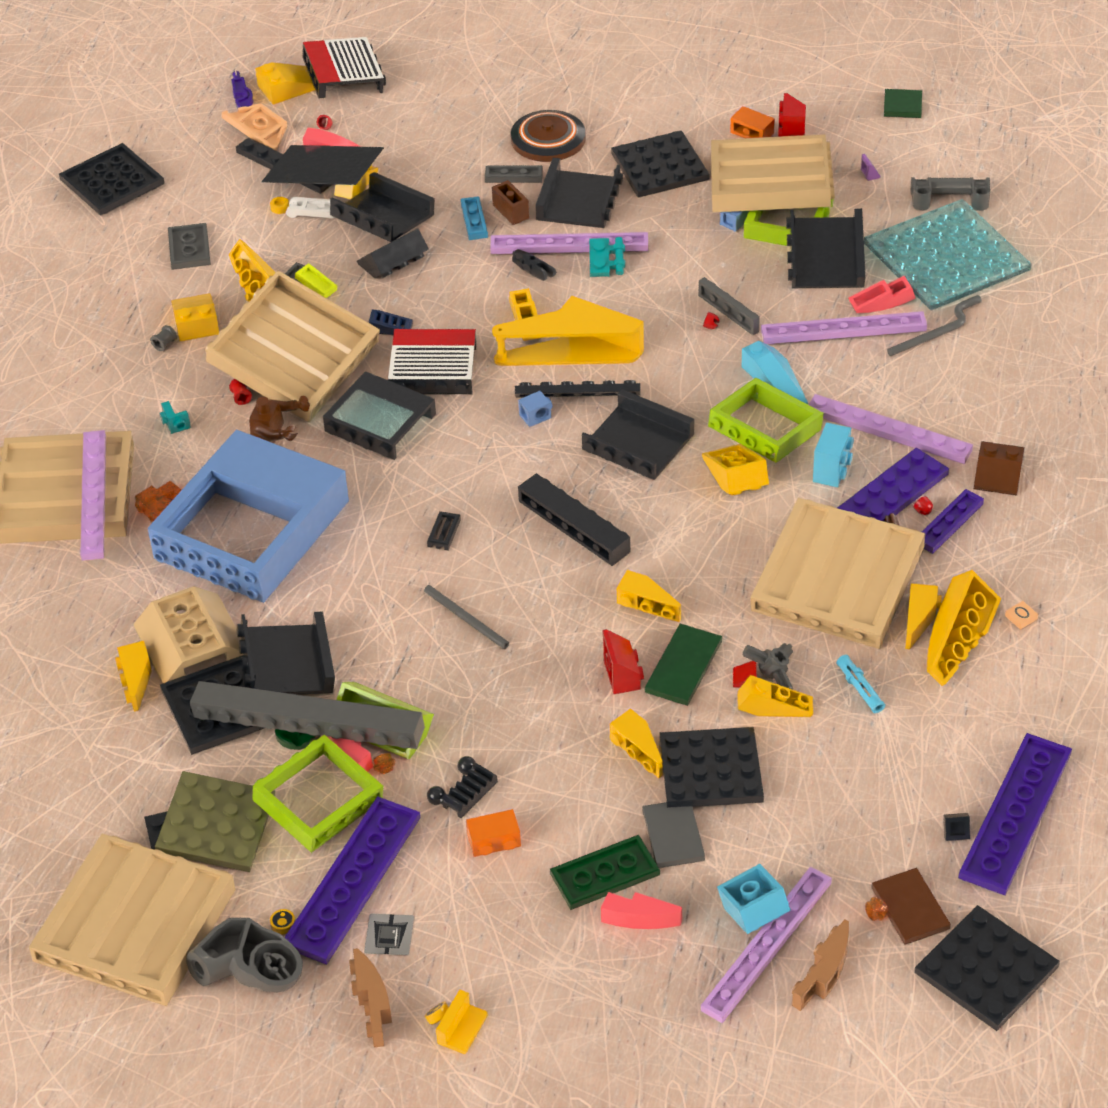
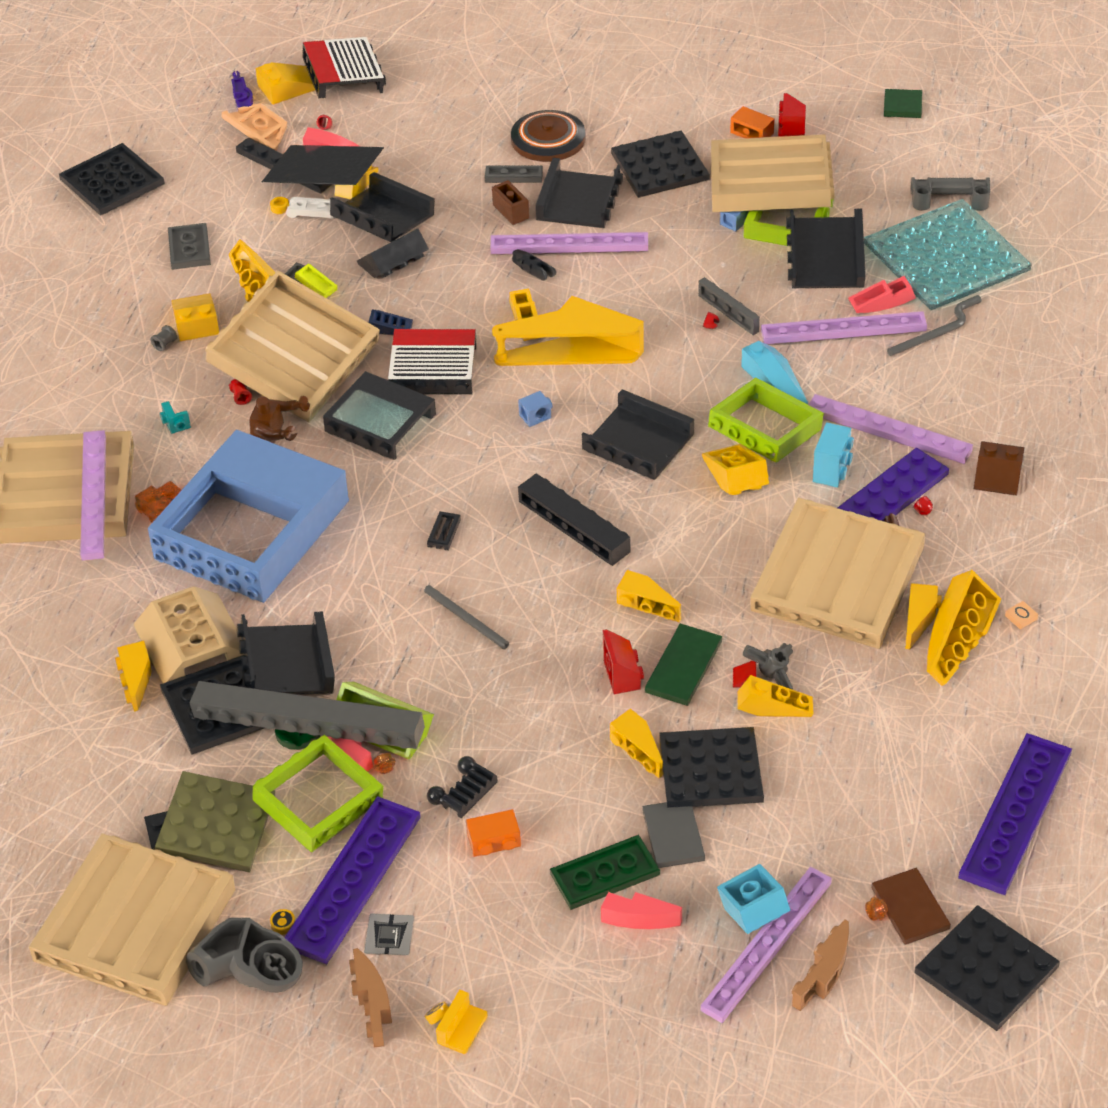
dark azure tile [460,196,488,240] -> none
black plate [515,380,641,398] -> none
teal plate [589,237,626,277] -> none
medium azure pin [836,654,885,713] -> none
medium lavender slope [861,154,881,181] -> none
dark purple plate [922,489,984,554] -> none
black tile [943,813,970,841] -> none

